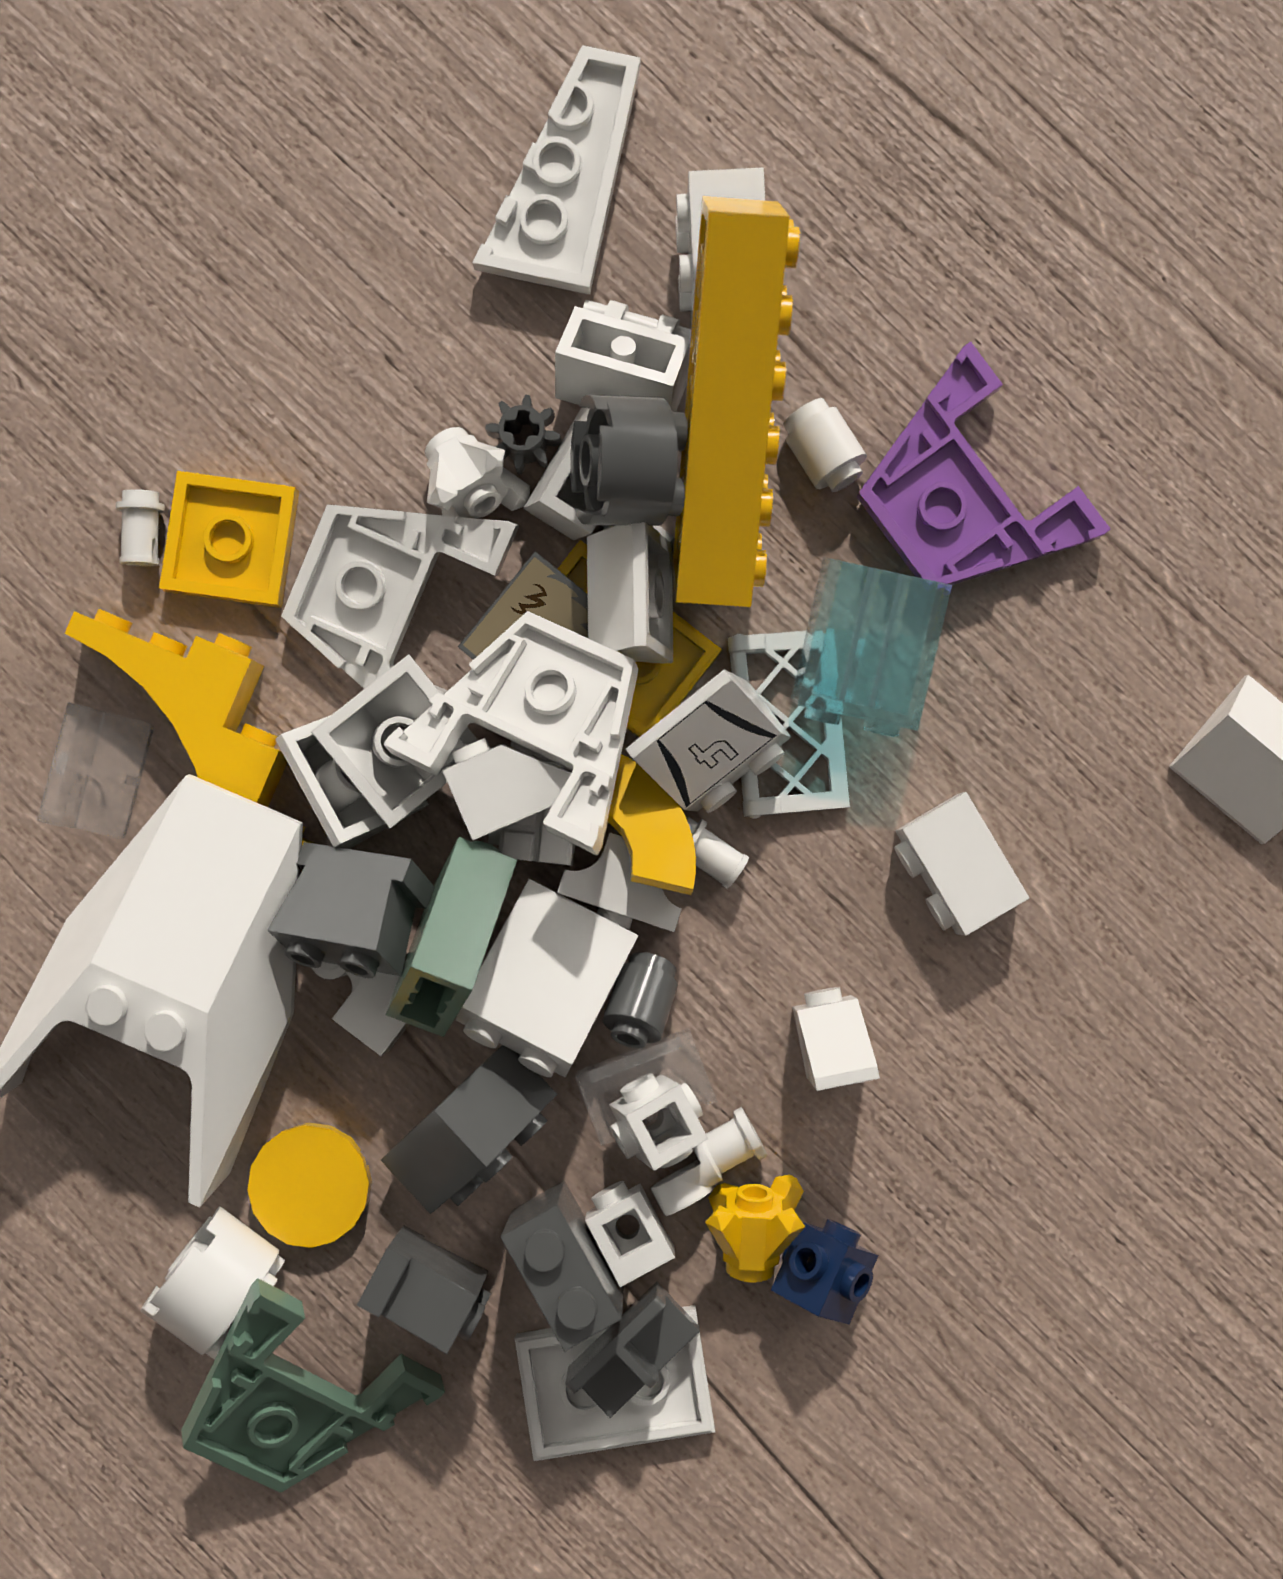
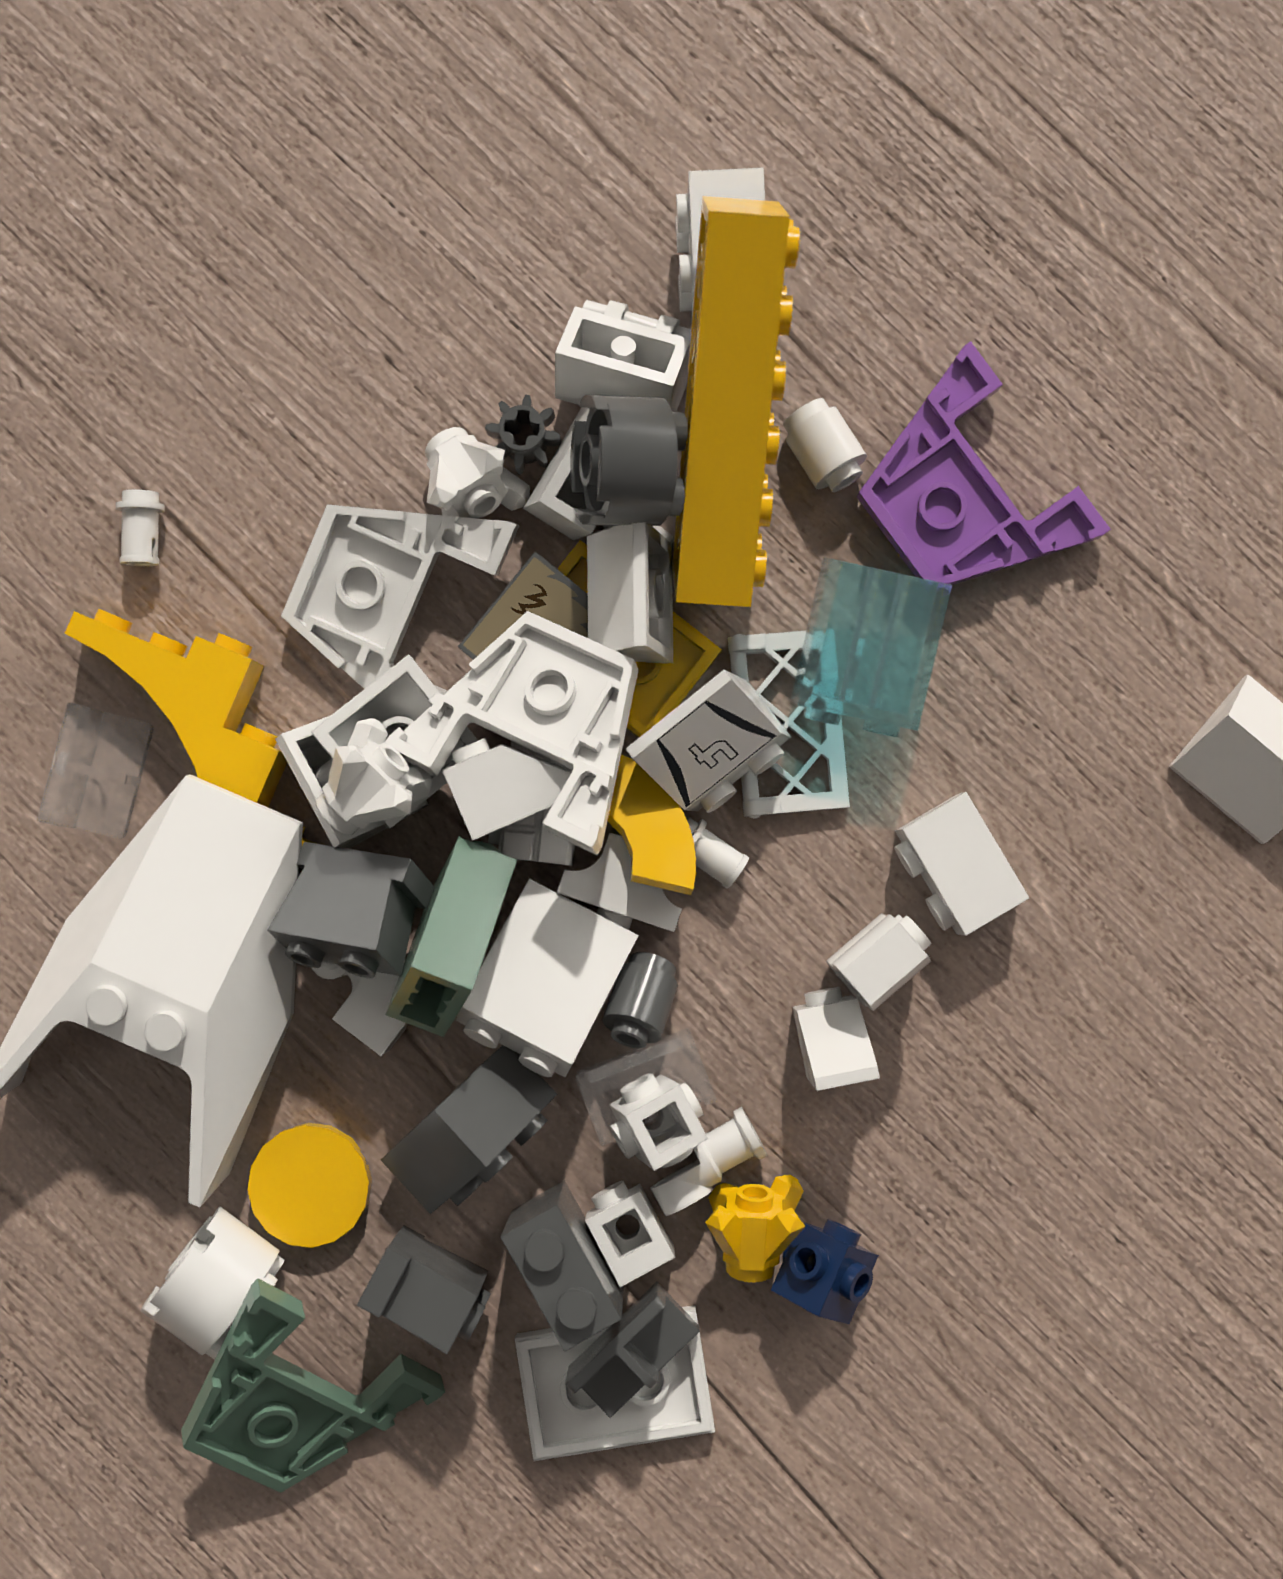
yellow tile [159,471,299,608] -> none
white wing [472,45,641,295] -> none
none -> white rock [316,718,432,835]
none -> white brick [826,913,932,1011]

